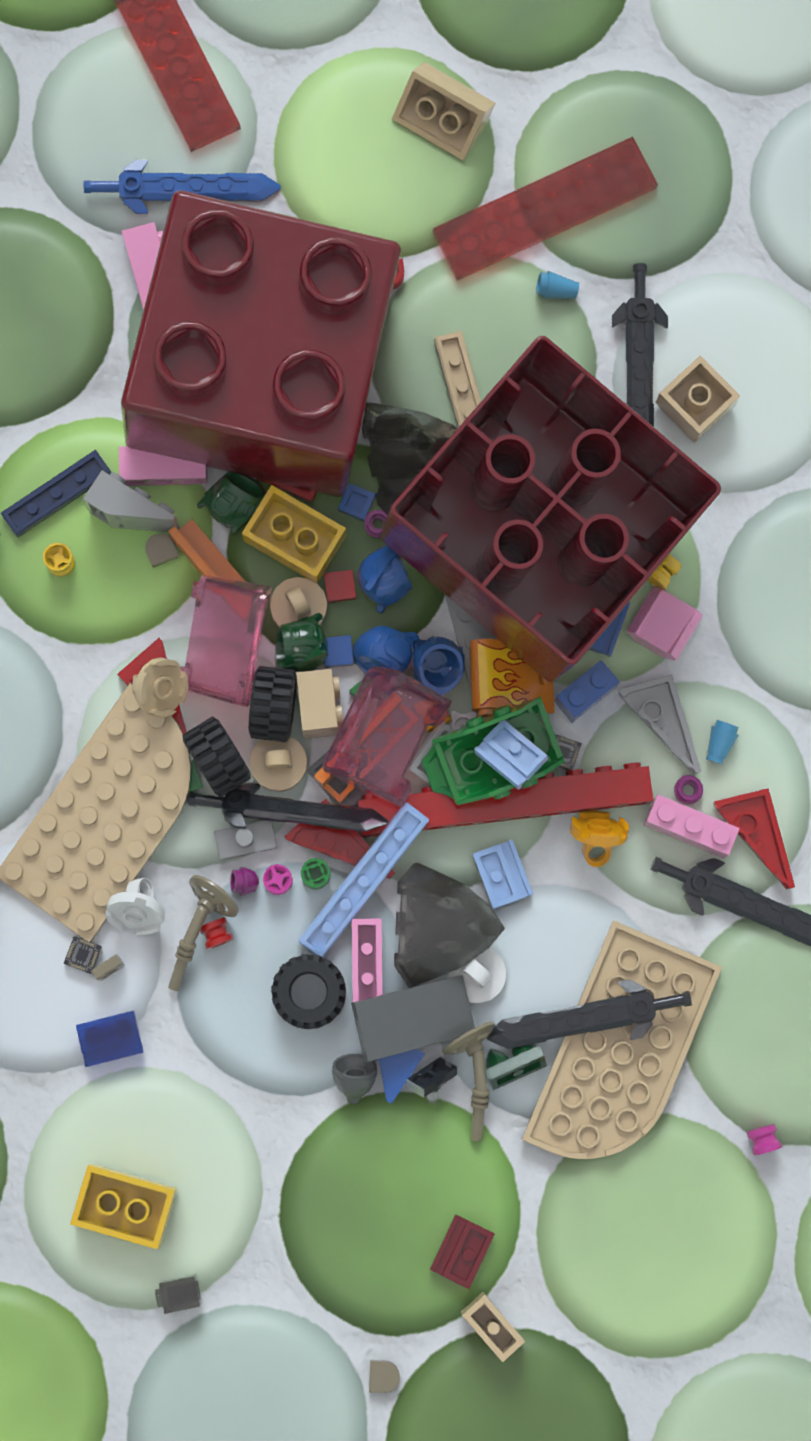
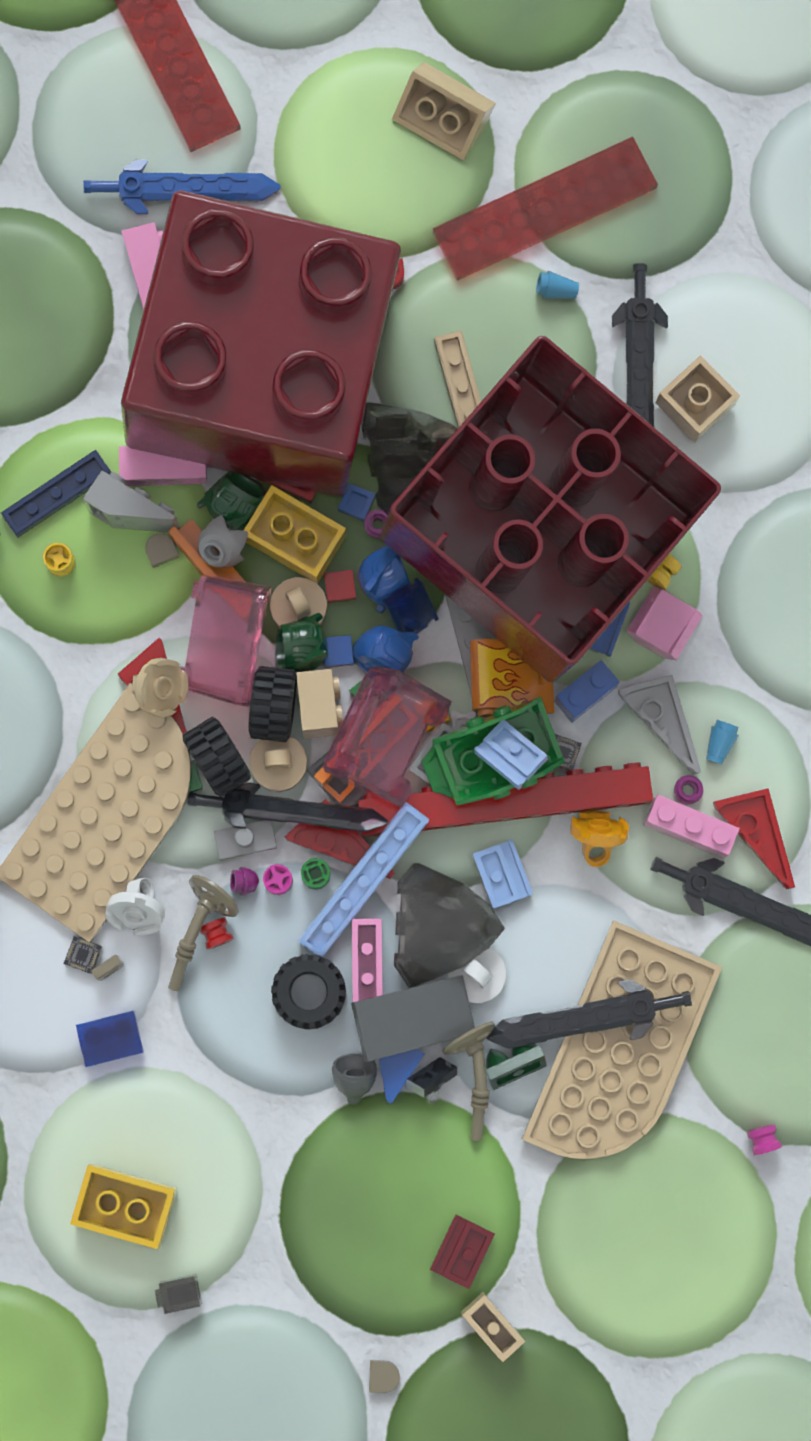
blue helmet [413,636,465,696] -> none
none -> light grey piece [198,515,248,568]
none -> clear blue plate [382,577,439,634]

